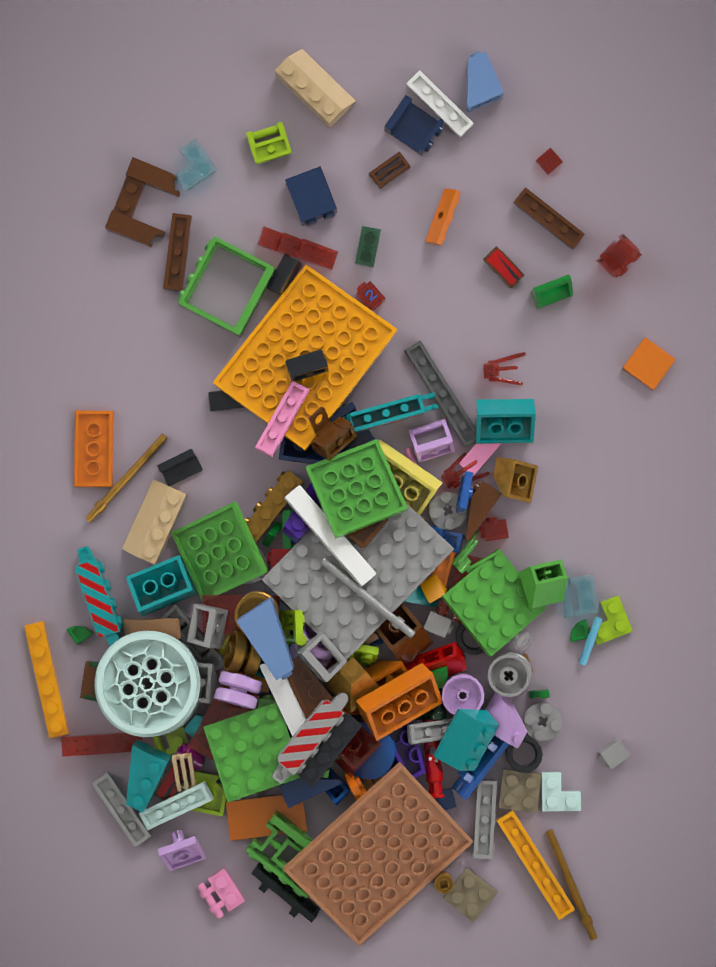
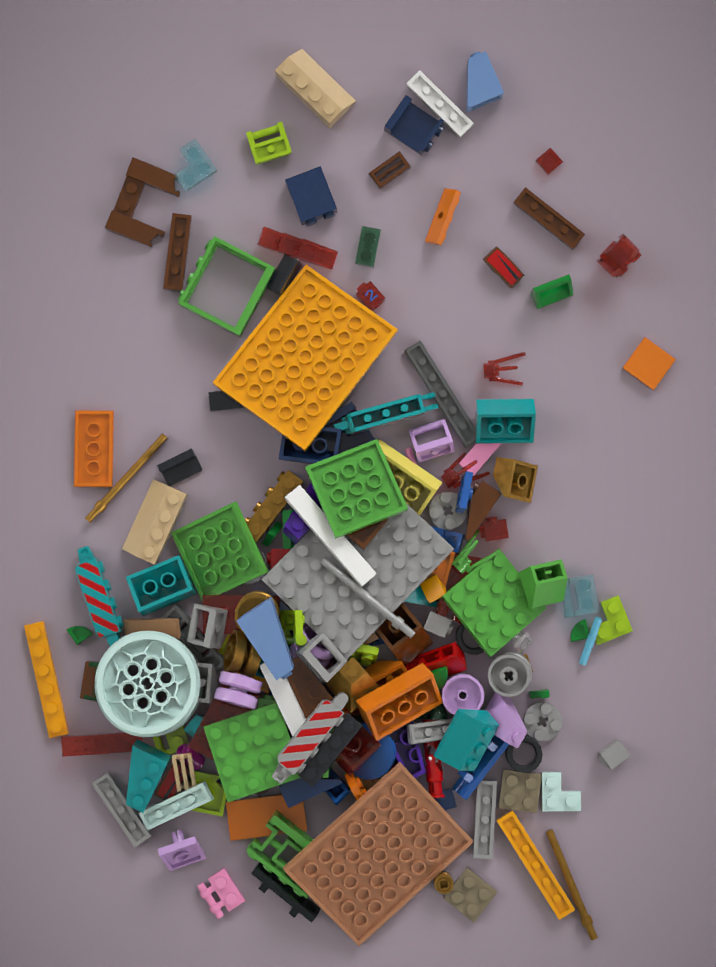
bright pink tile [255,381,310,458] -> none
black panel [285,350,329,382] -> none
reddish brown piece [309,407,357,461] -> none

